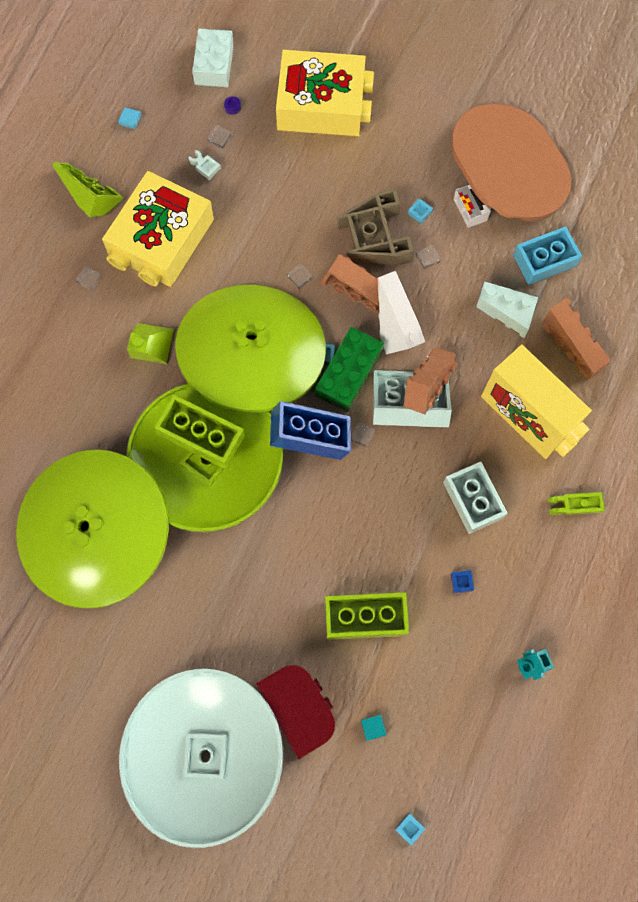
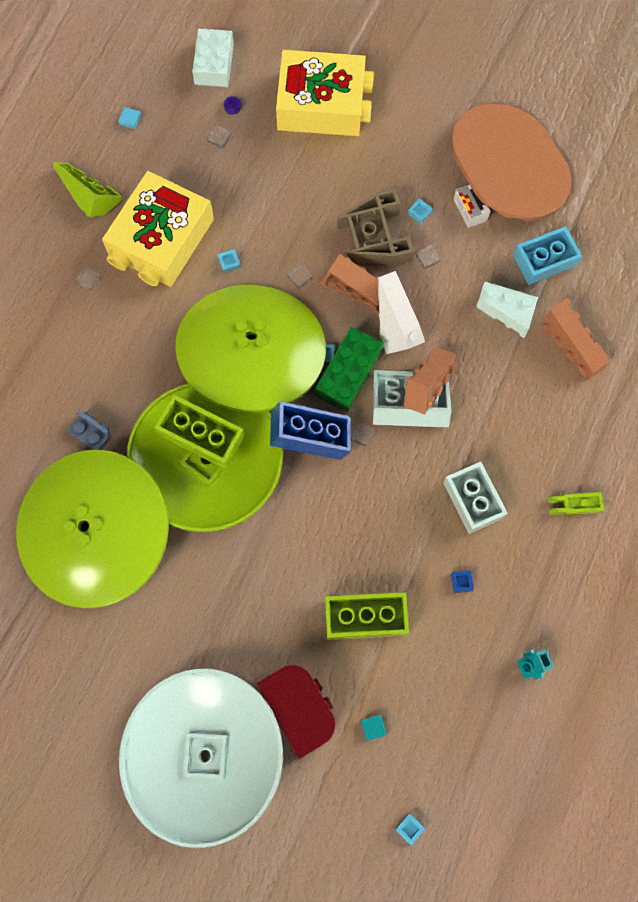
lime slope [127,323,175,364] -> none
light aqua plate [188,150,221,180] -> none
light yellow brick [481,344,592,459] -> none
none -> sand blue bracket [67,410,112,450]
none -> medium azure tile [217,249,241,273]

